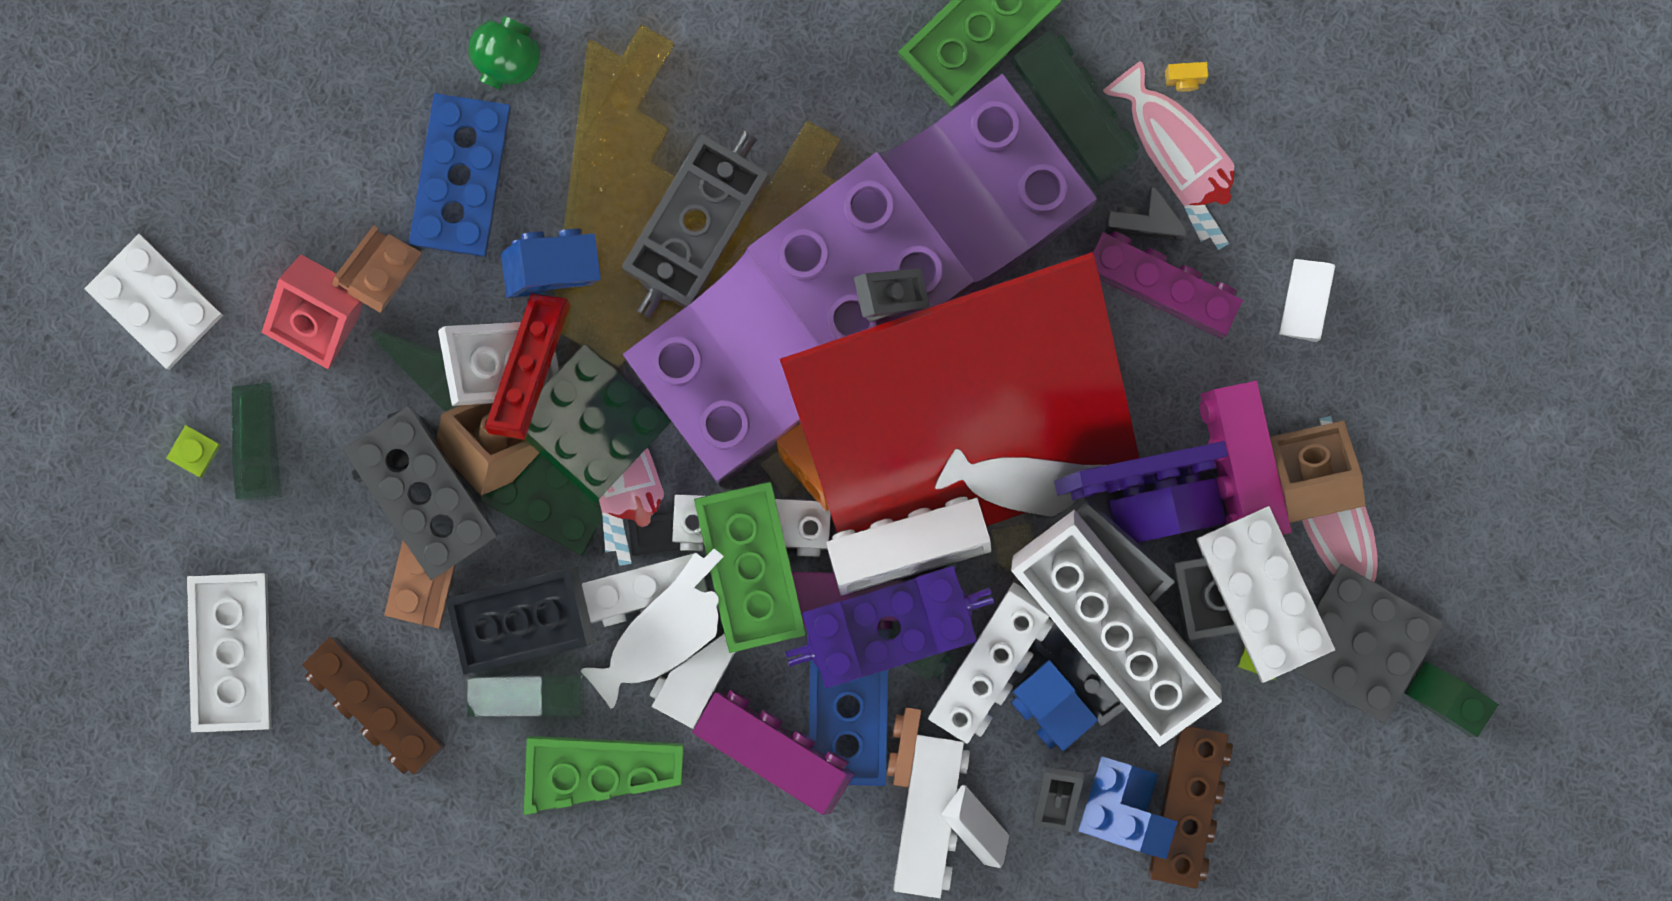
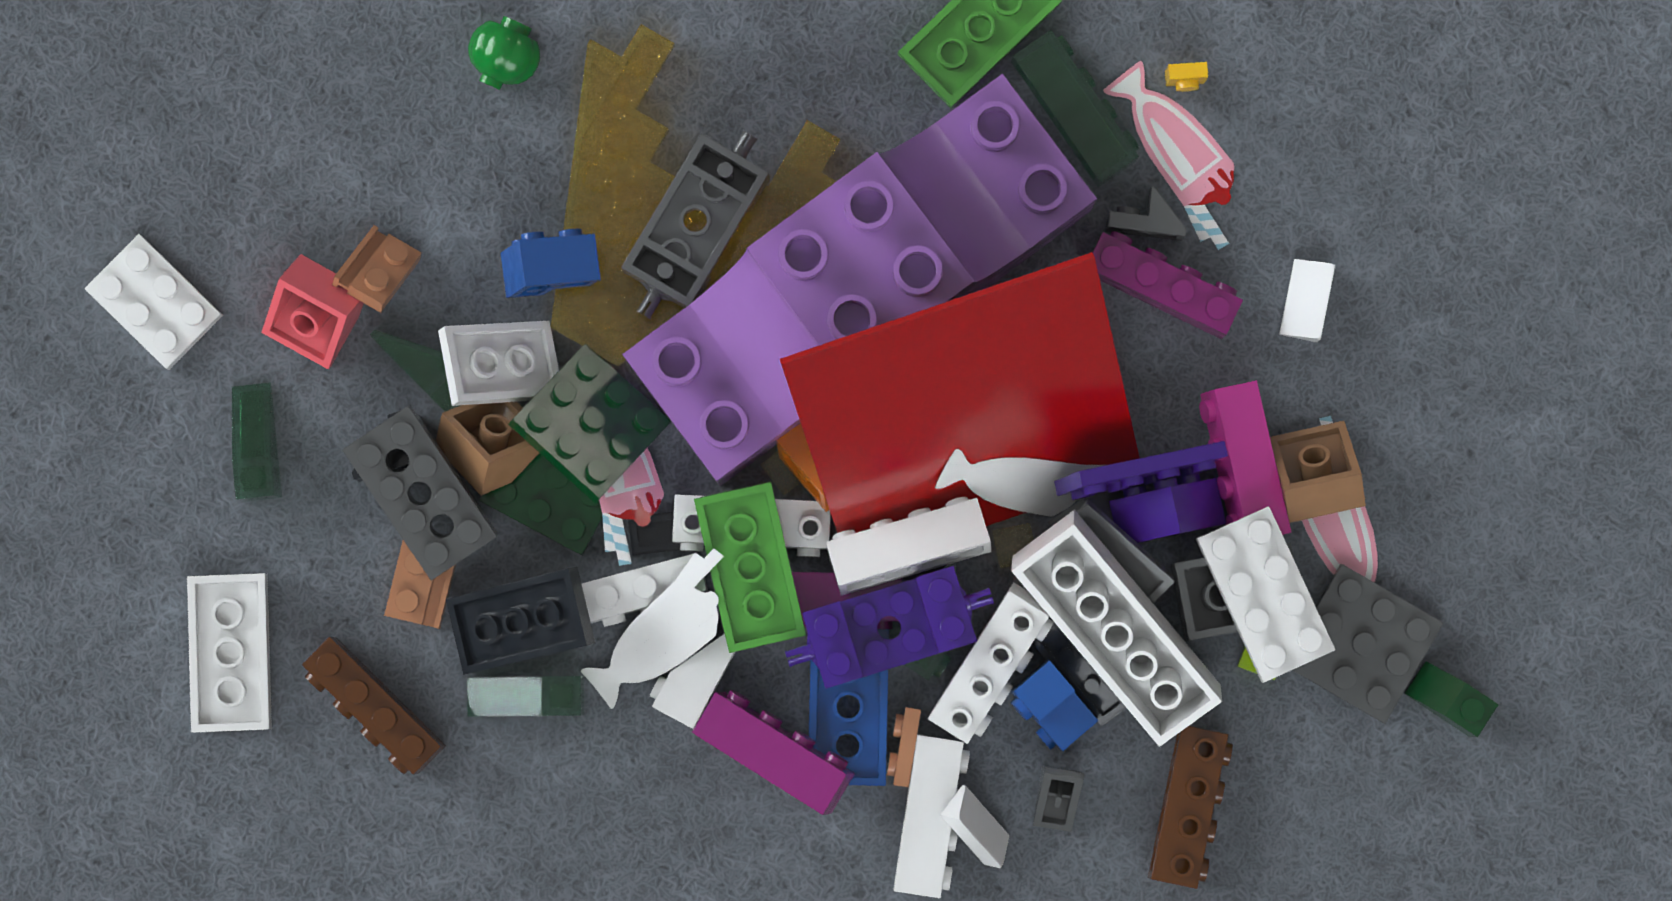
lime plate [166,425,221,478] -> none
blue plate [409,93,511,258] -> none
red tile [485,293,570,440] -> none
bright green wing [524,736,684,815] -> none
dark grey slope [854,268,930,321] -> none
blue brick [1079,756,1178,859] -> none

